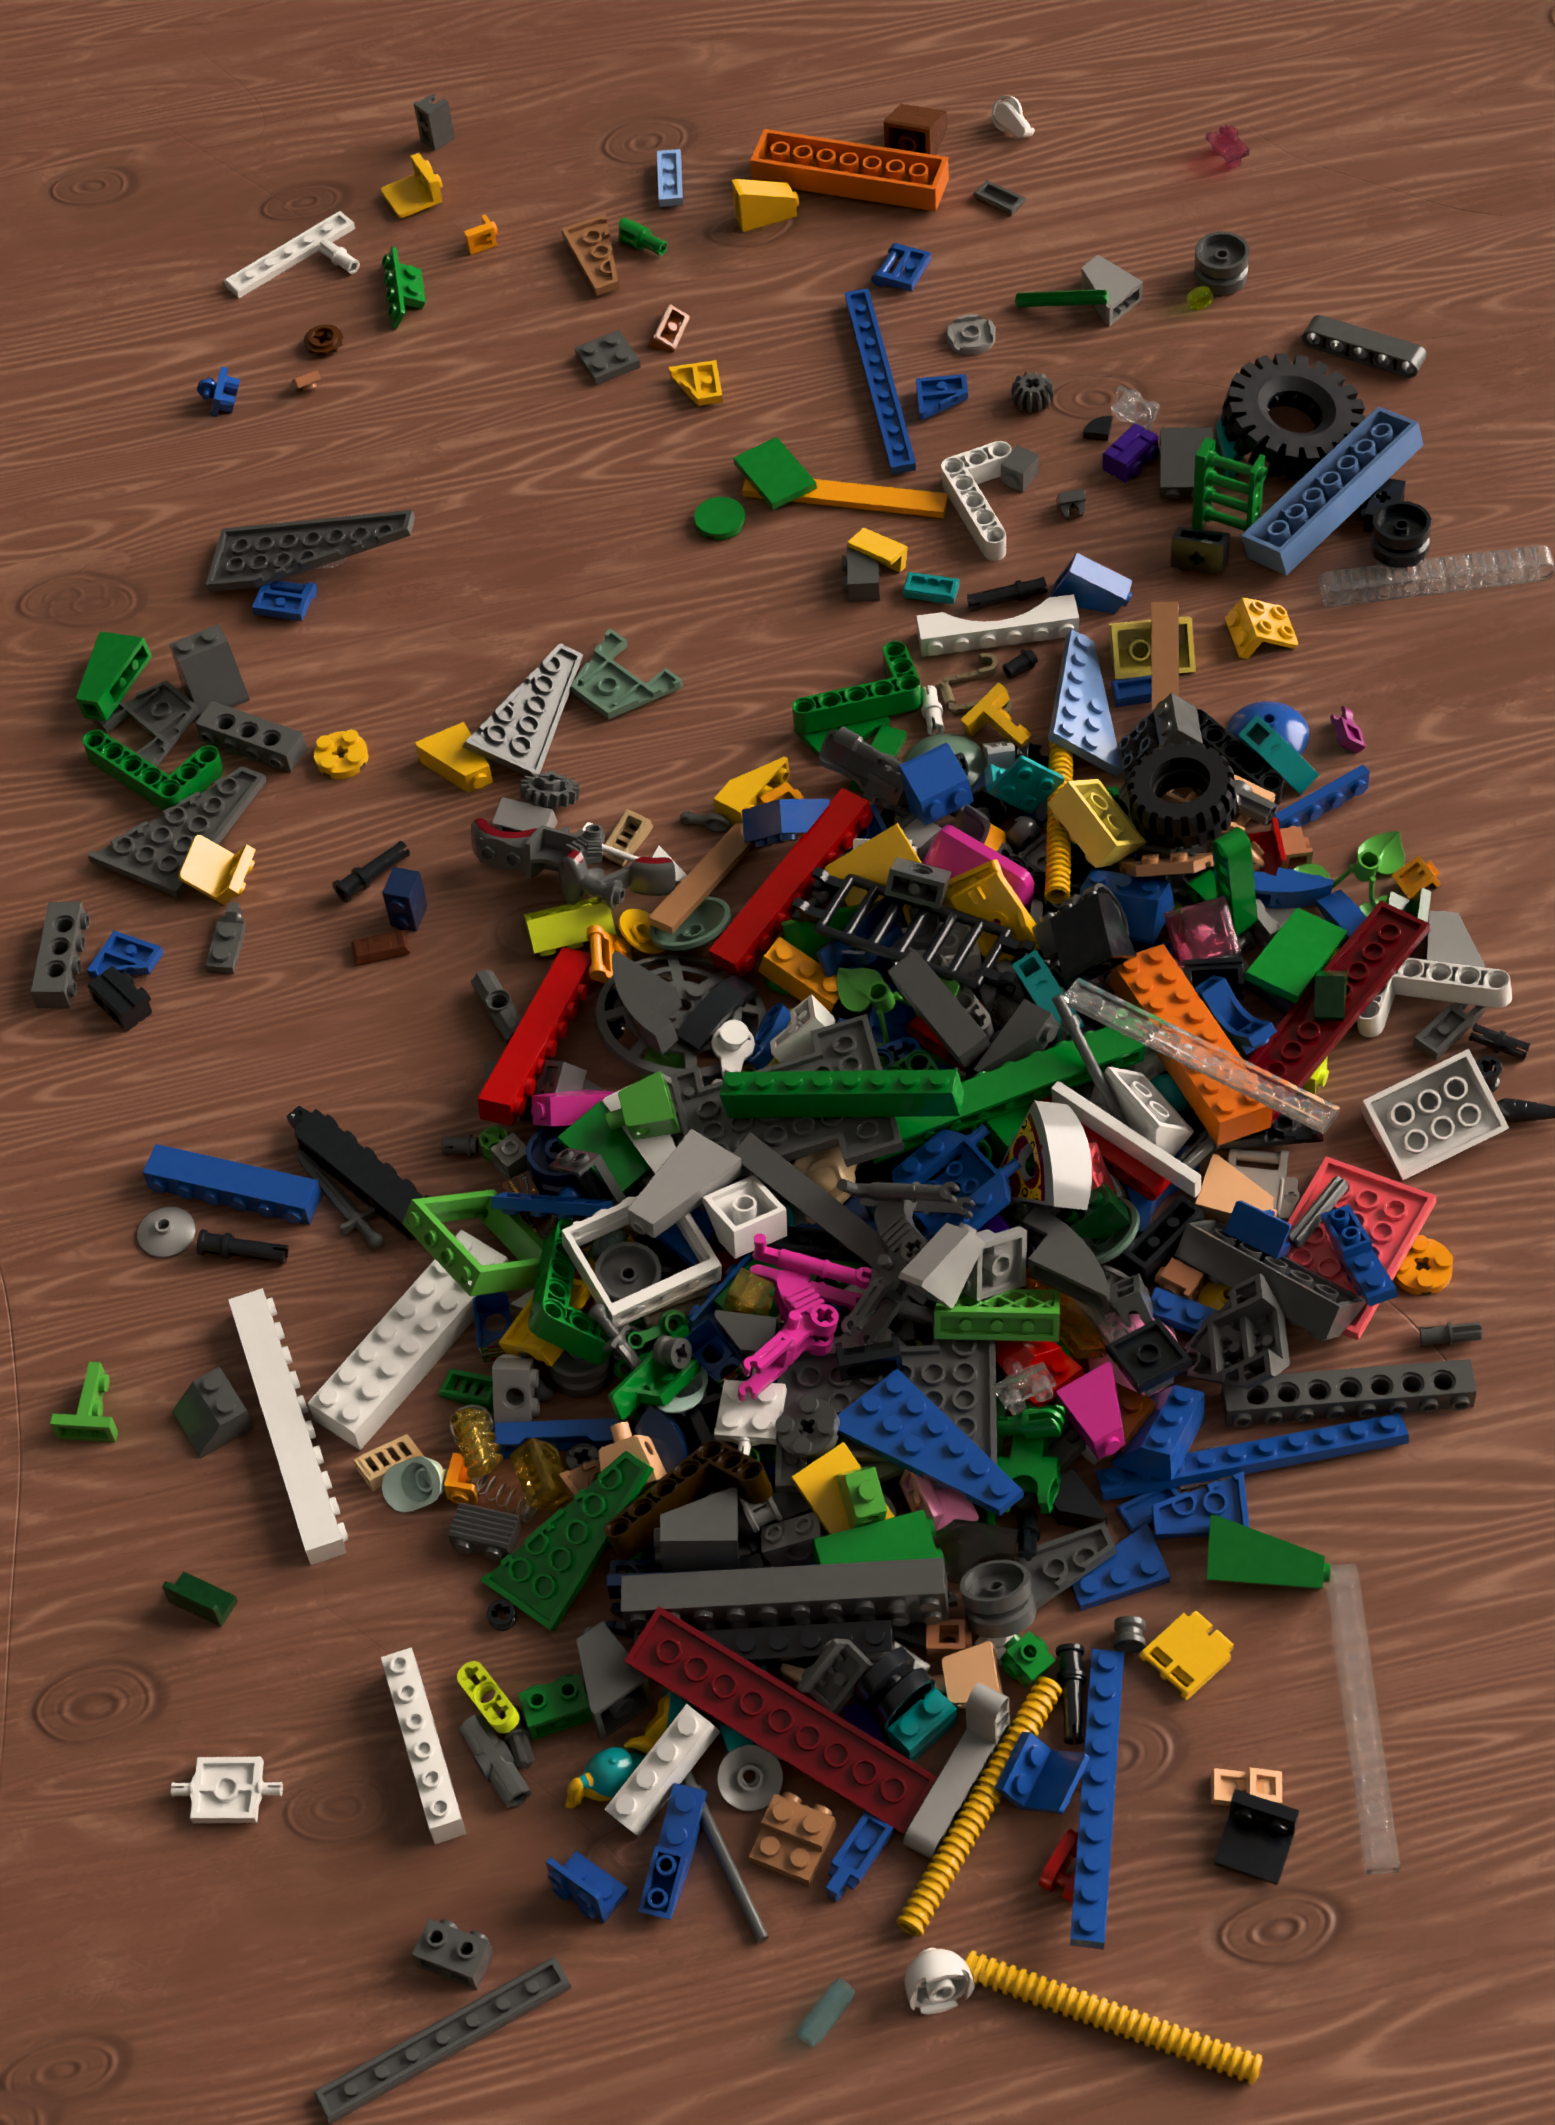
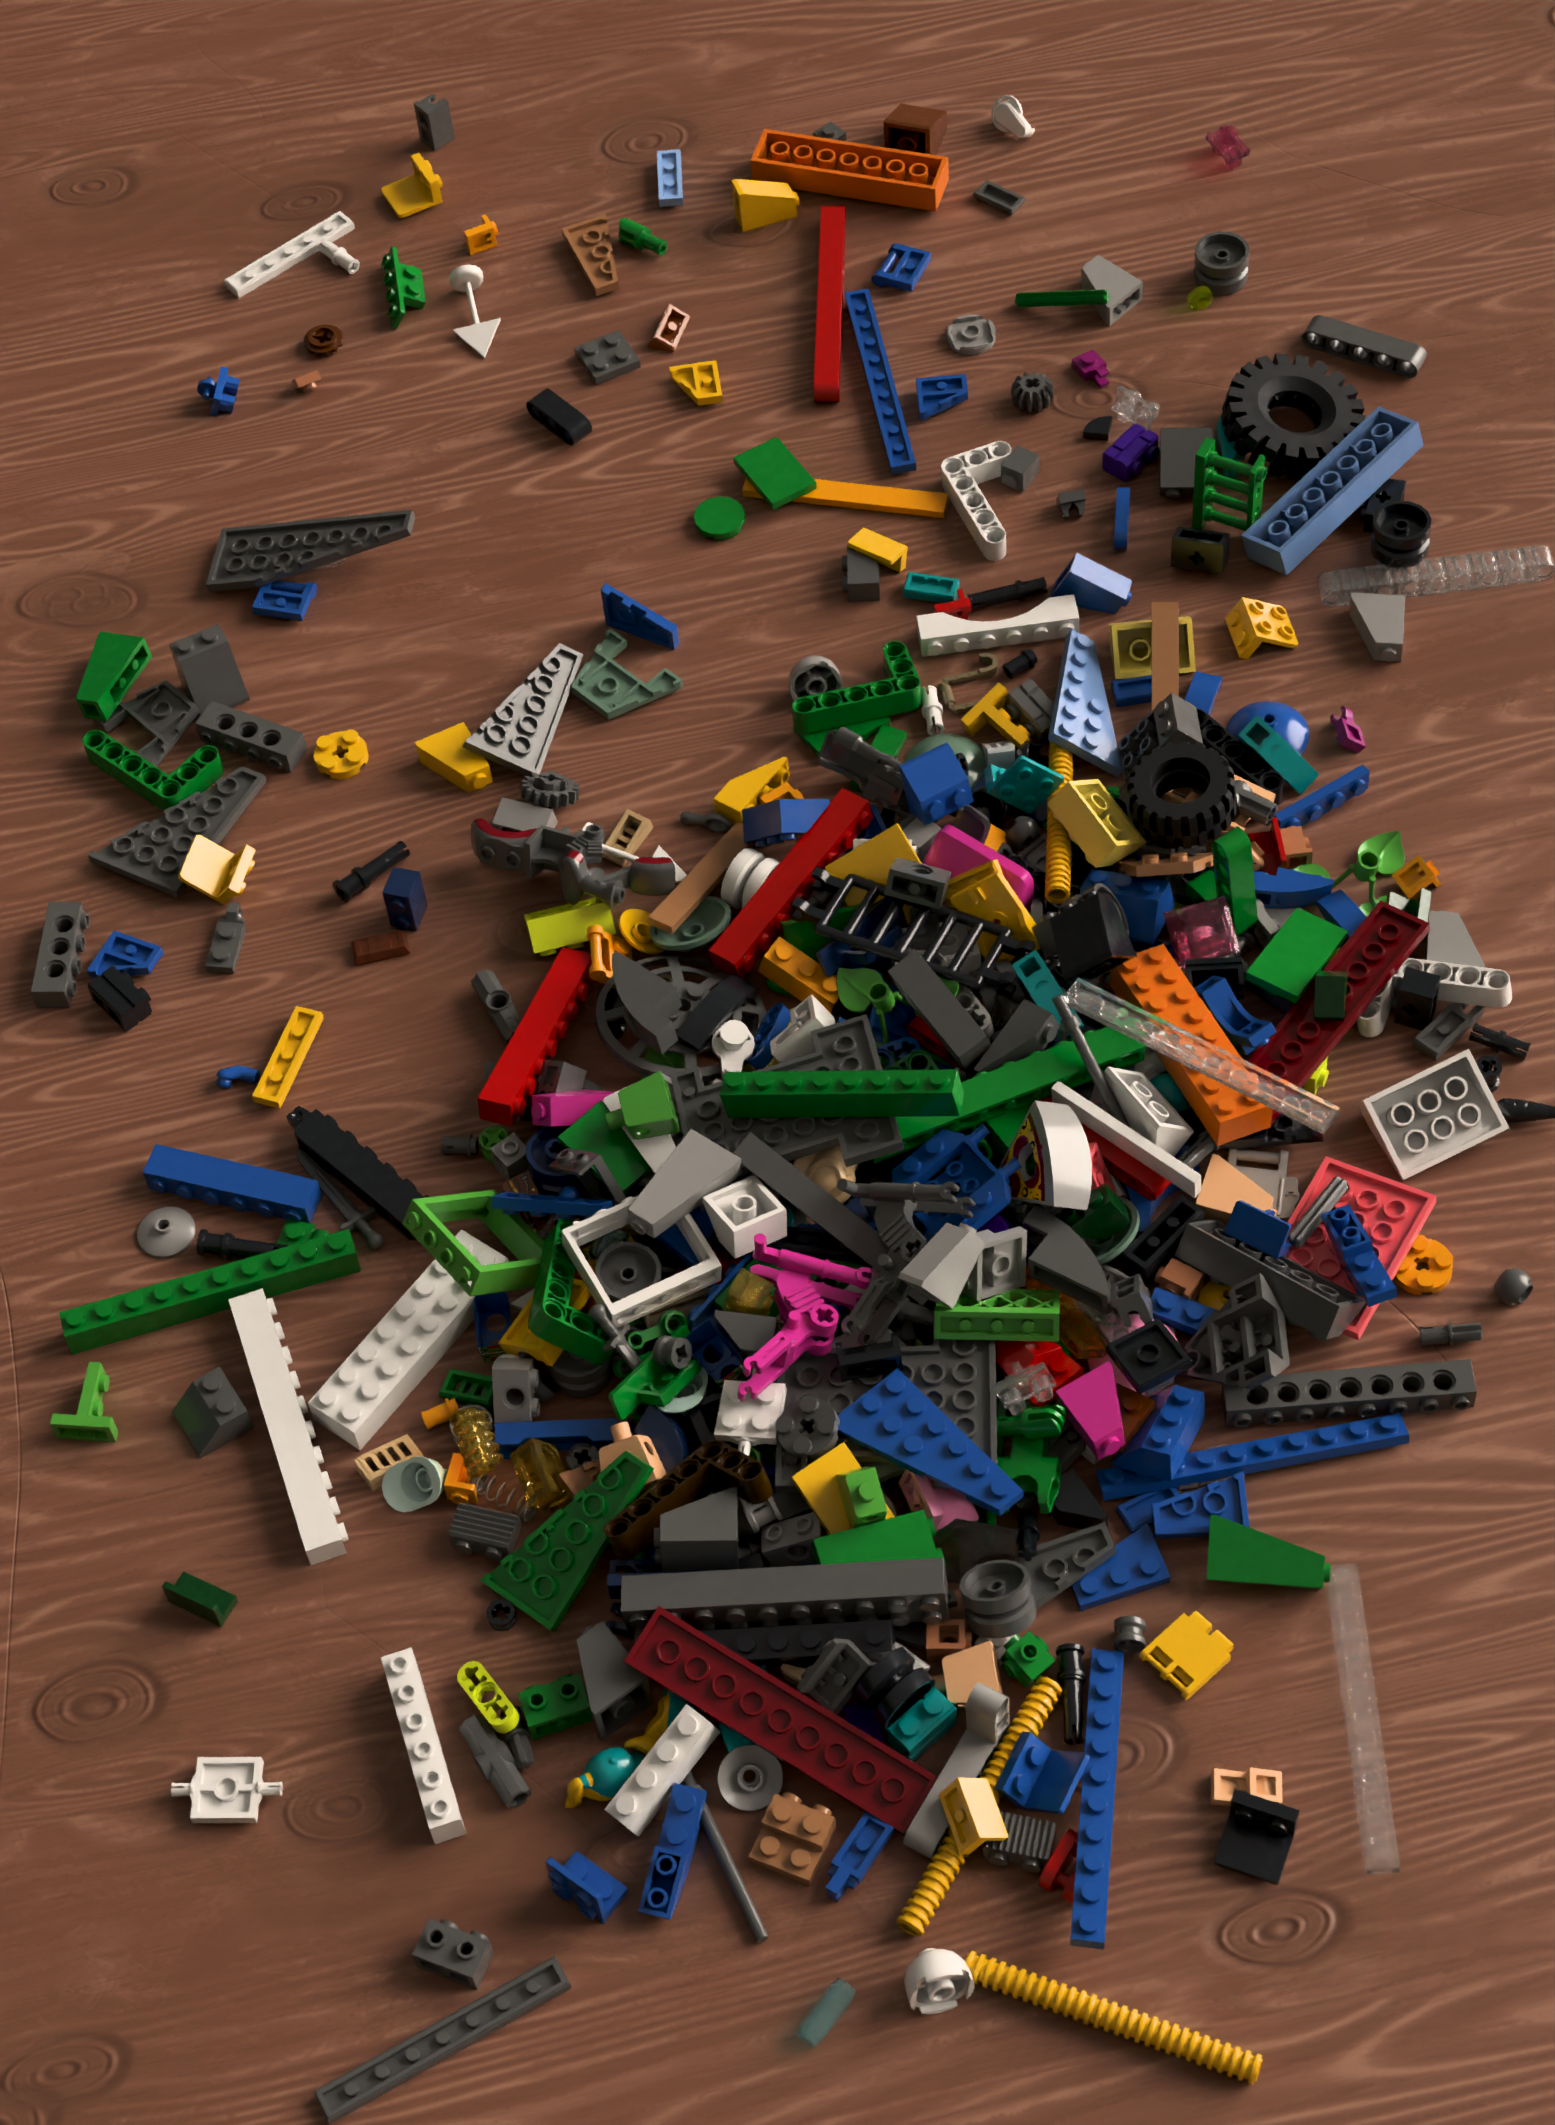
none -> green brick [59,1229,361,1355]
none -> blue arm [216,1065,260,1088]
none -> yellow plate [252,1006,324,1109]
none -> green plate [277,1219,329,1246]
none -> light orange pin [421,1398,459,1430]
none -> white piece [449,265,501,359]
none -> black beam [526,388,592,446]
none -> blue wing [601,583,679,650]
none -> white wheel [721,848,780,909]
none -> light grey cylinder [789,656,843,701]
none -> dark grey plate [813,122,847,141]
none -> red beam [814,206,846,402]
none -> red bracket [934,589,972,620]
none -> yellow panel [938,1778,1008,1854]
none -> dark grey brick [983,1811,1056,1873]
none -> dark grey brick [1004,679,1054,744]
none -> magenta plate [1072,349,1109,388]
none -> blue beam [1114,487,1130,550]
none -> blue slope [1185,671,1222,716]
none -> light grey slope [1349,592,1405,662]
none -> black brick [1391,967,1441,1030]
none -> dark grey piece [1494,1268,1533,1306]

